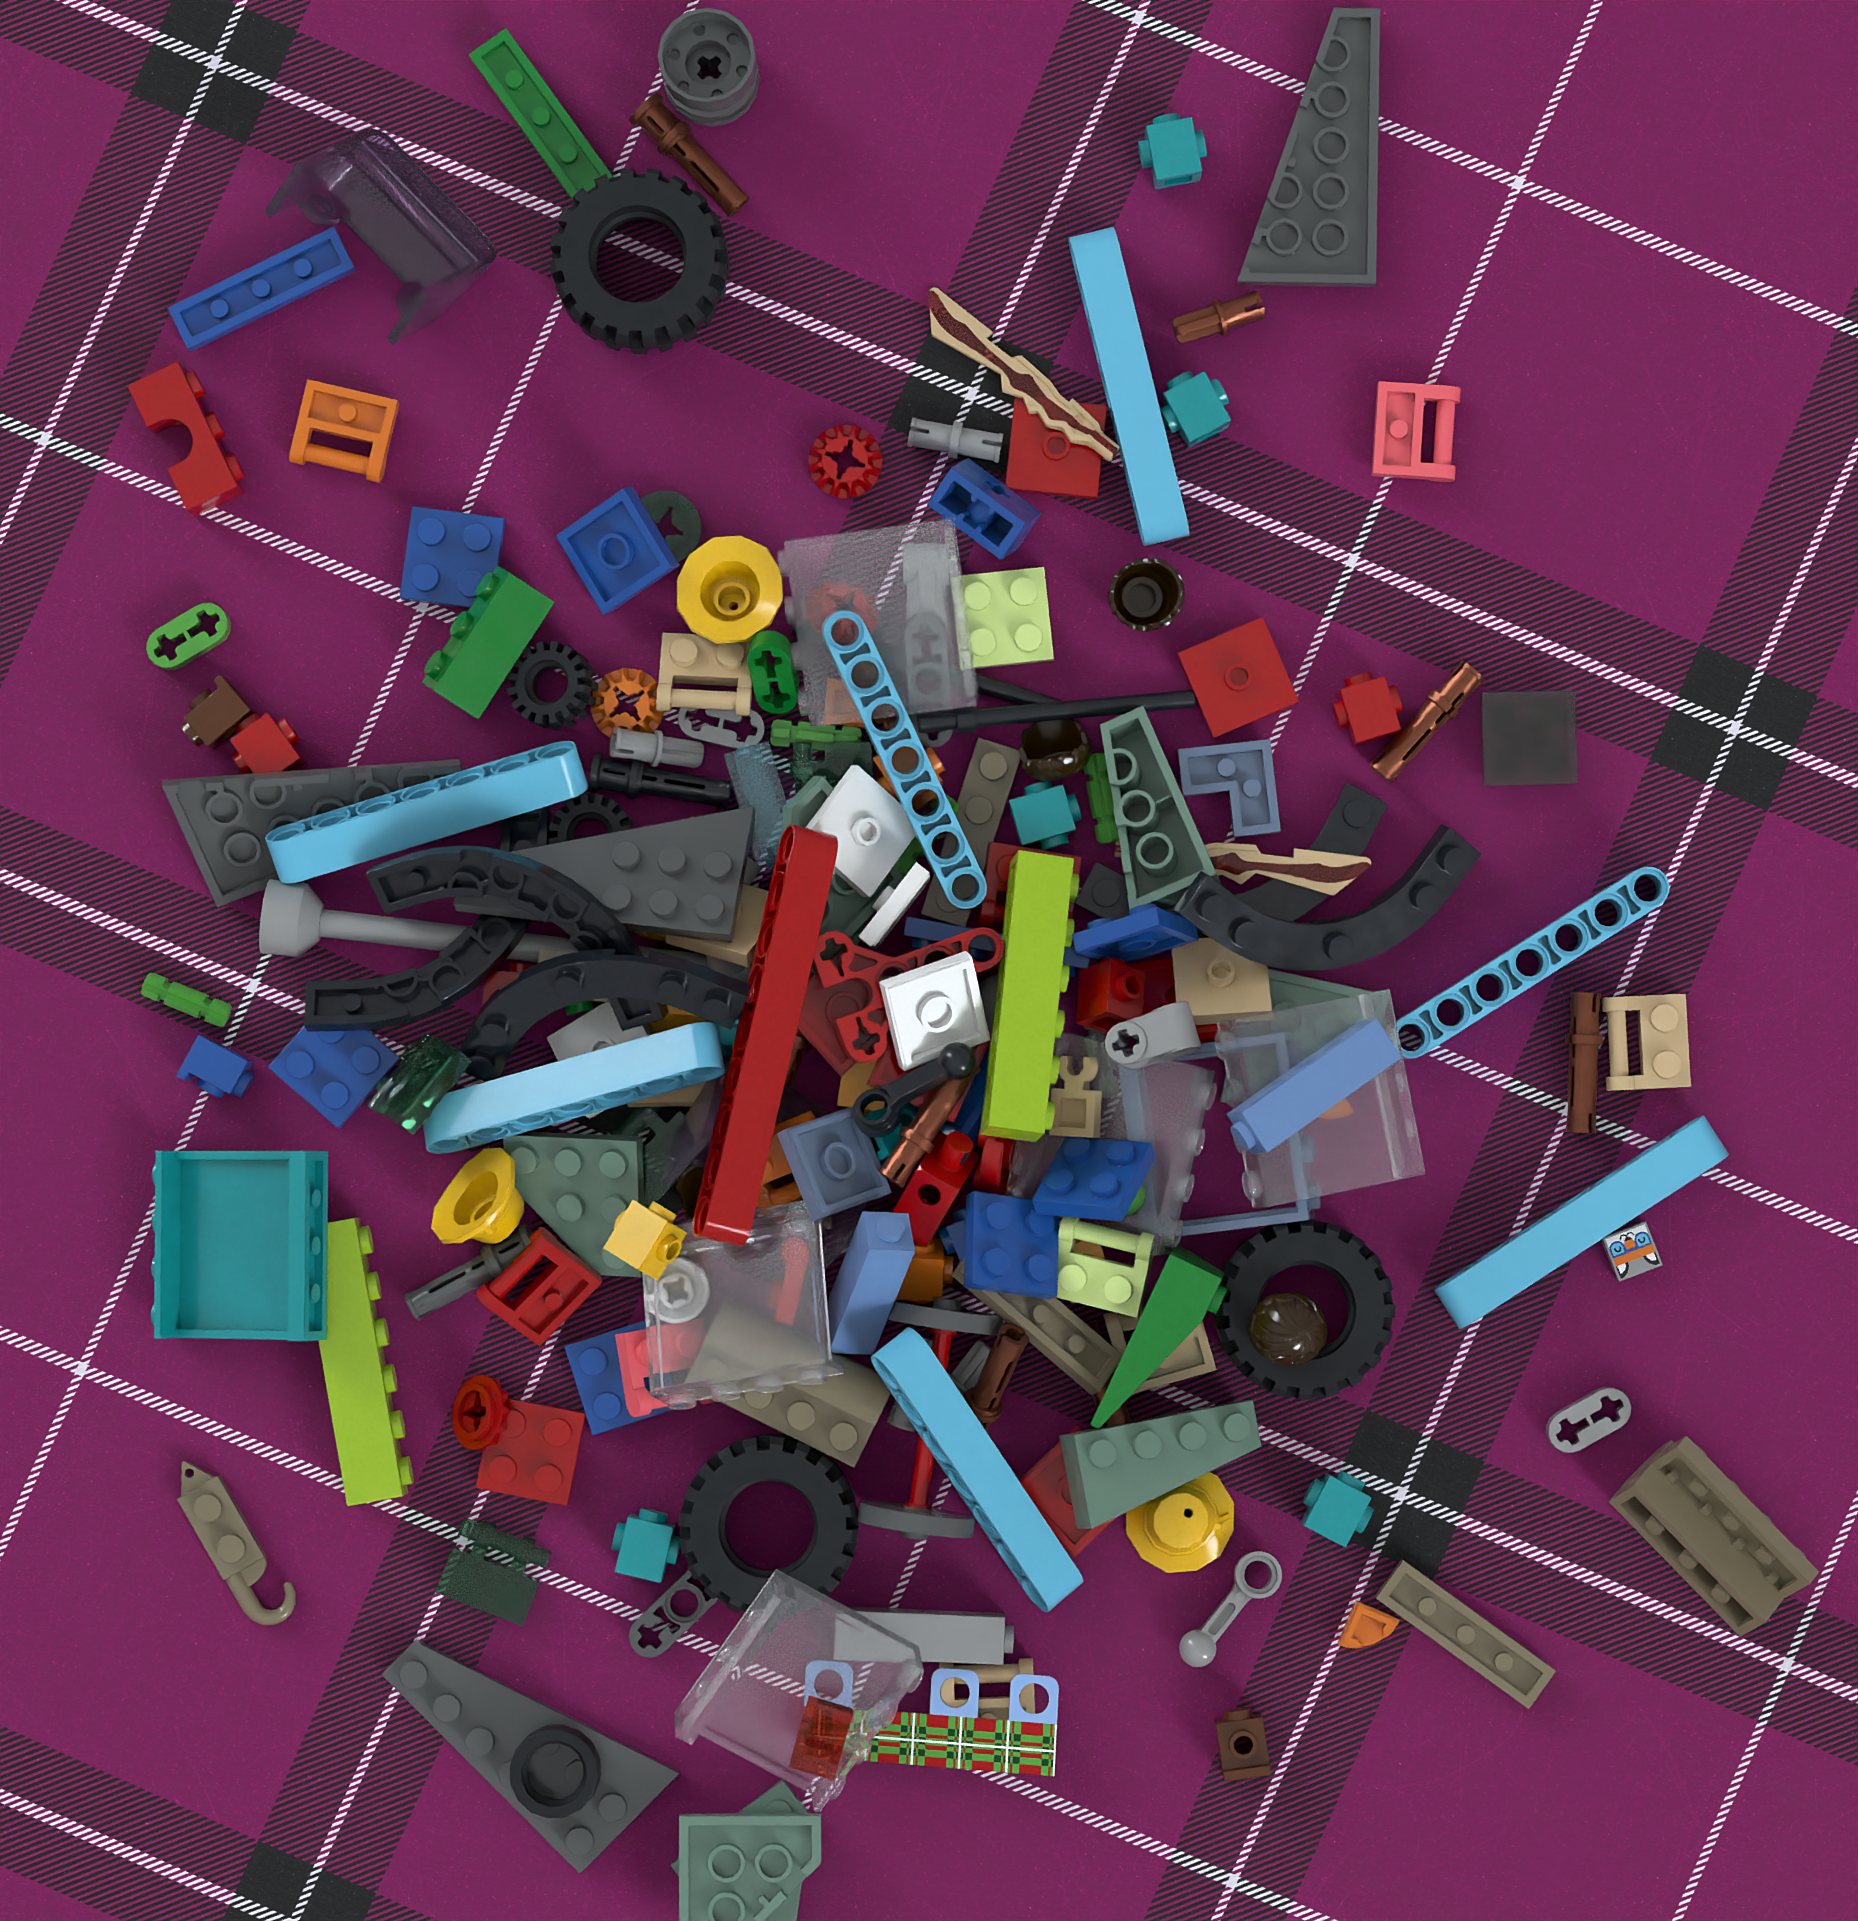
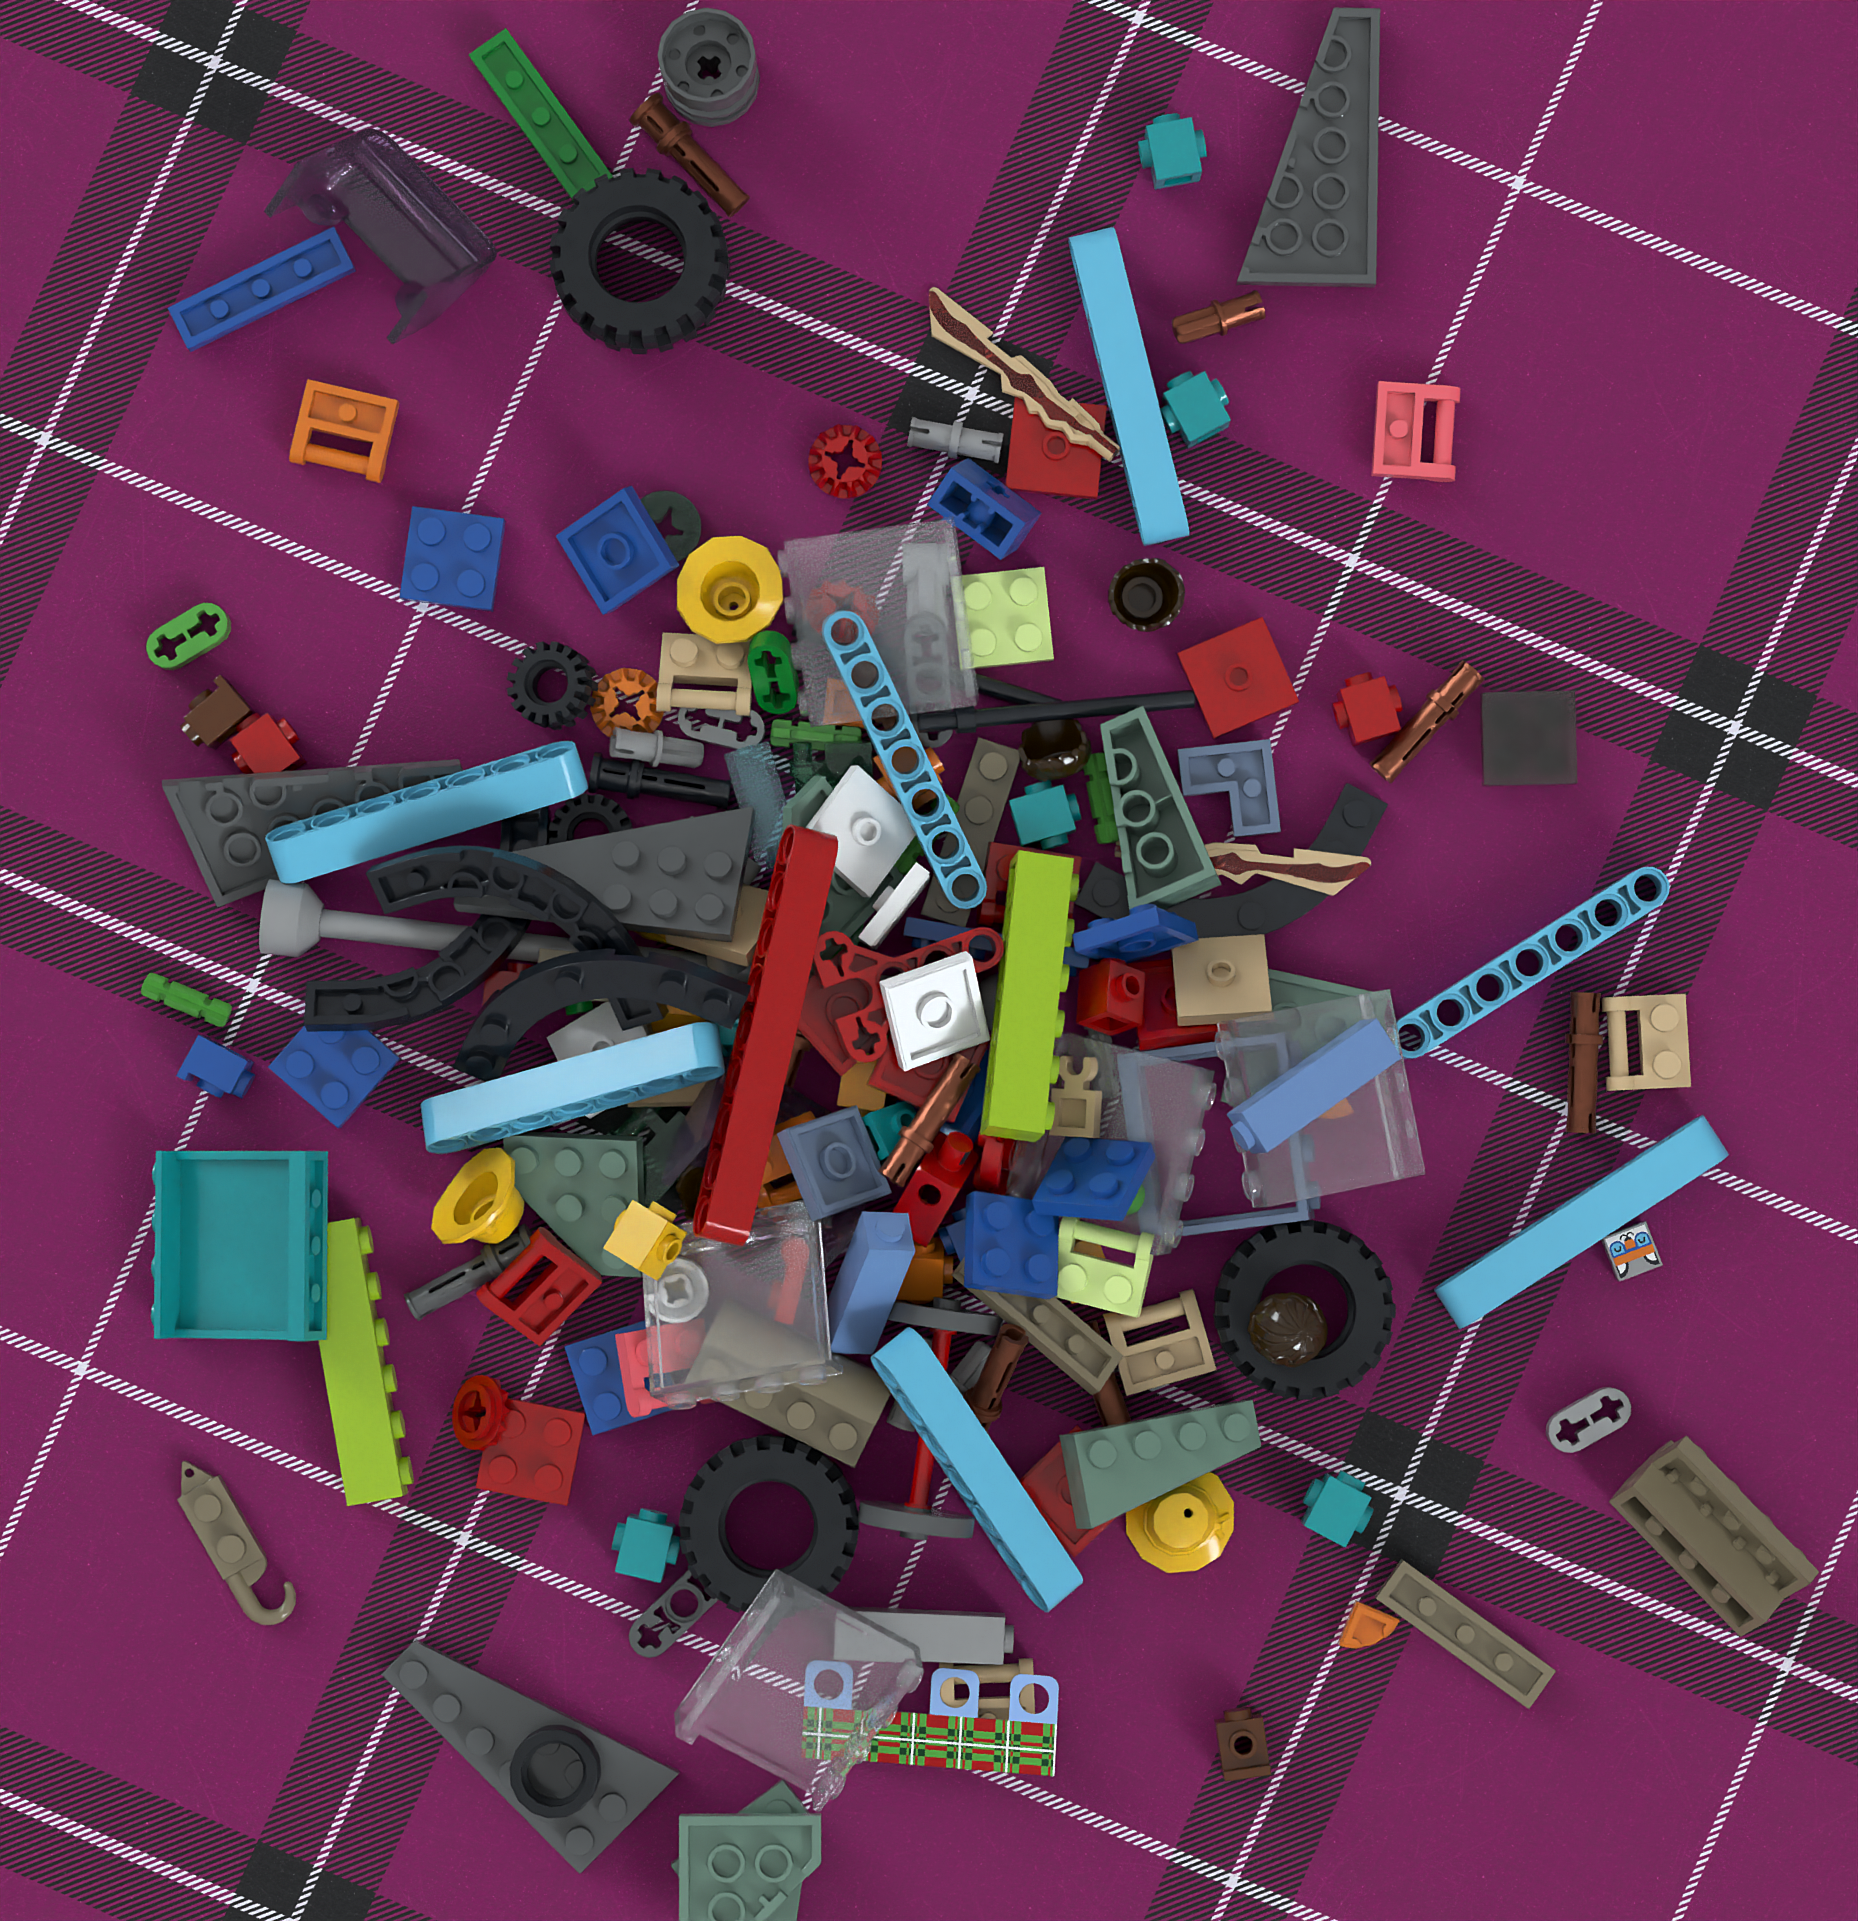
red arch [127,361,246,517] -> none
clear green plate [367,1033,471,1135] -> none
green brick [422,566,555,719] -> none
clear green plate [436,1518,552,1626] -> none
clear red panel [788,1695,854,1781] -> none
black piece [852,1042,976,1138] -> none
green wedge [1090,1244,1228,1429] -> none
light grey piece [1105,1001,1202,1070] -> none
black plate [1173,824,1481,971] -> none
light grey piece [1179,1551,1282,1667] -> none

